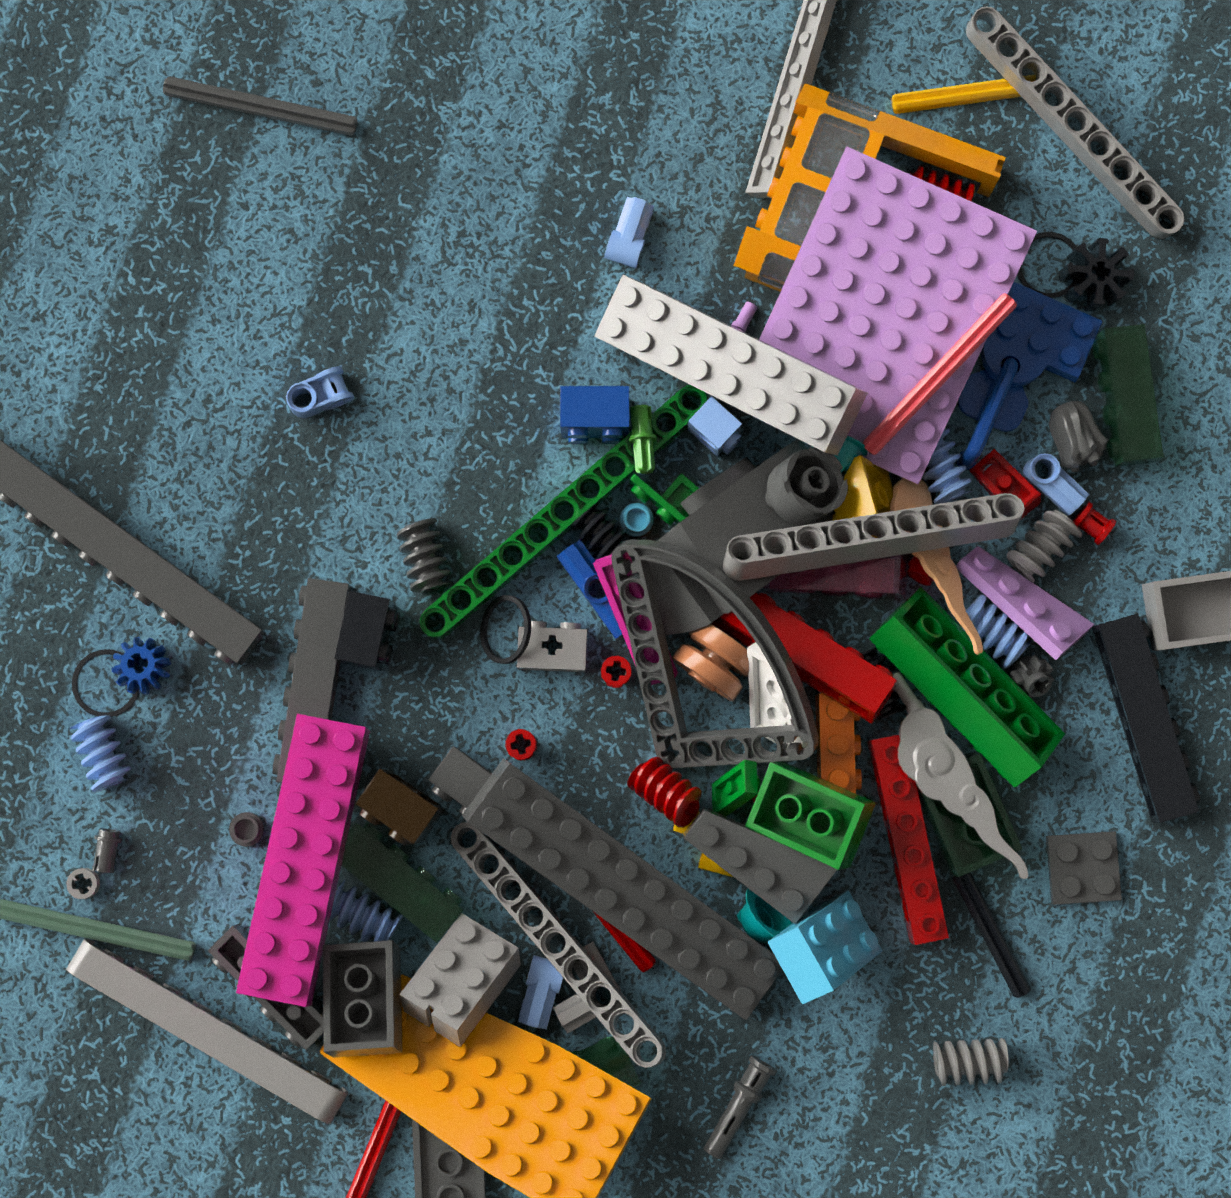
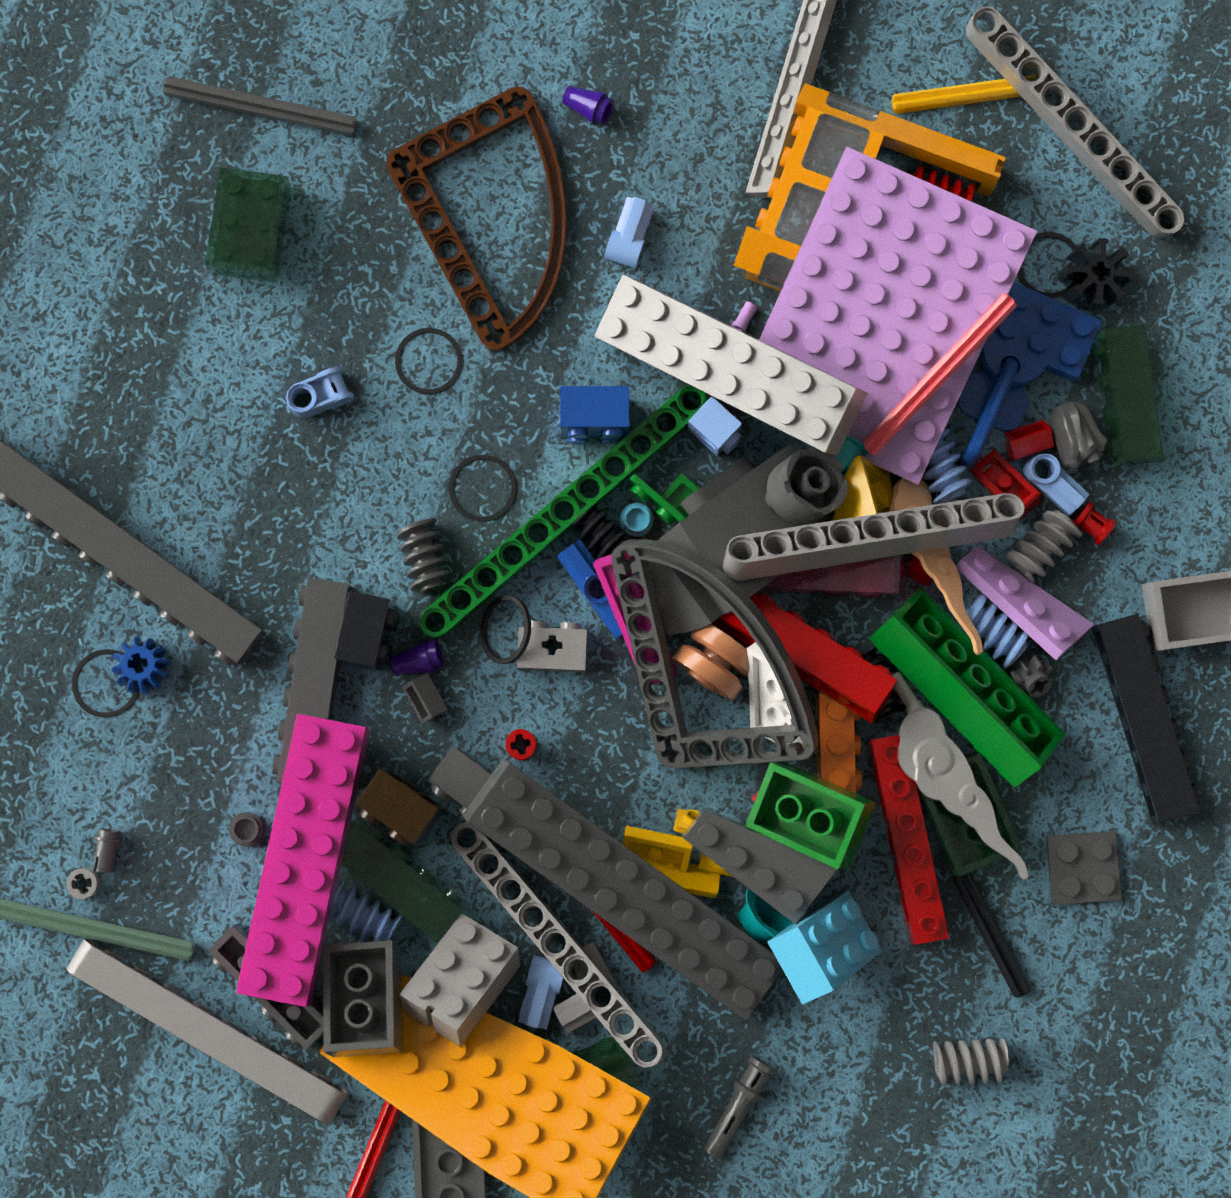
light blue piece [70,715,131,793] -> none
red bush [601,656,631,688] -> none
red piece [627,757,702,828] -> none
bright green axle [629,405,656,474] -> none
green plate [711,760,760,816] -> none
none -> clear green brick [205,167,292,283]
none -> reddish brown beam [386,86,566,352]
none -> dark purple cone [391,640,444,676]
none -> black piece [395,328,462,394]
none -> dark grey piece [402,673,449,724]
none -> black piece [449,455,516,522]
none -> dark purple cone [562,86,614,125]
none -> yellow bracket [622,826,721,898]
none -> red piece [1004,420,1054,463]

